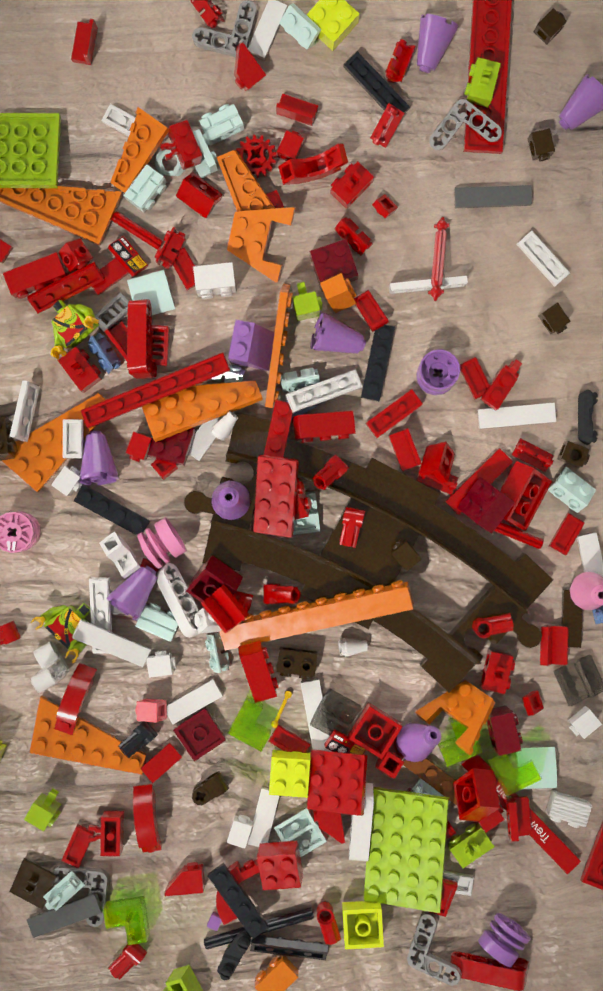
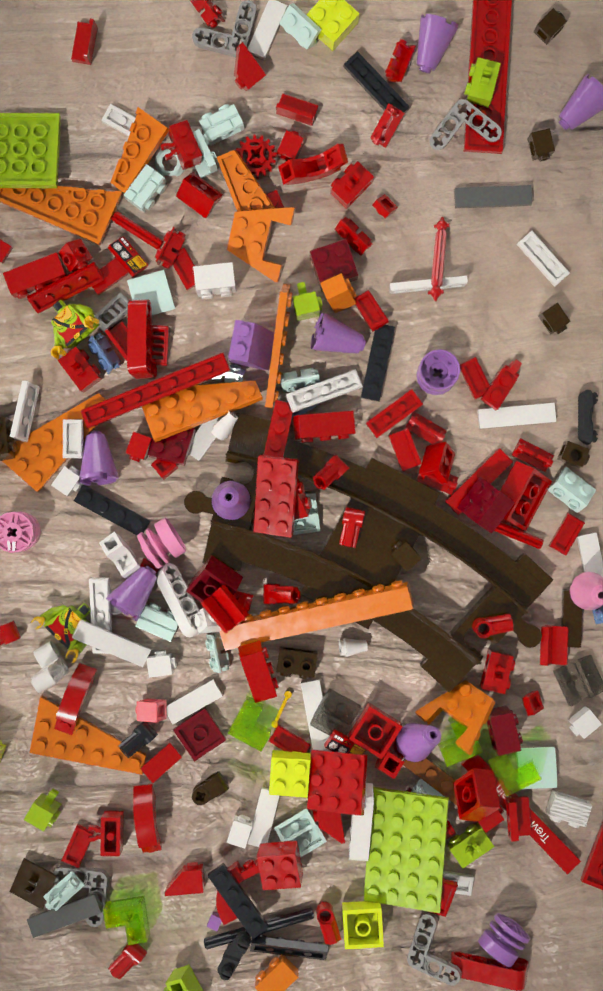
none -> red hinge [405,411,447,444]

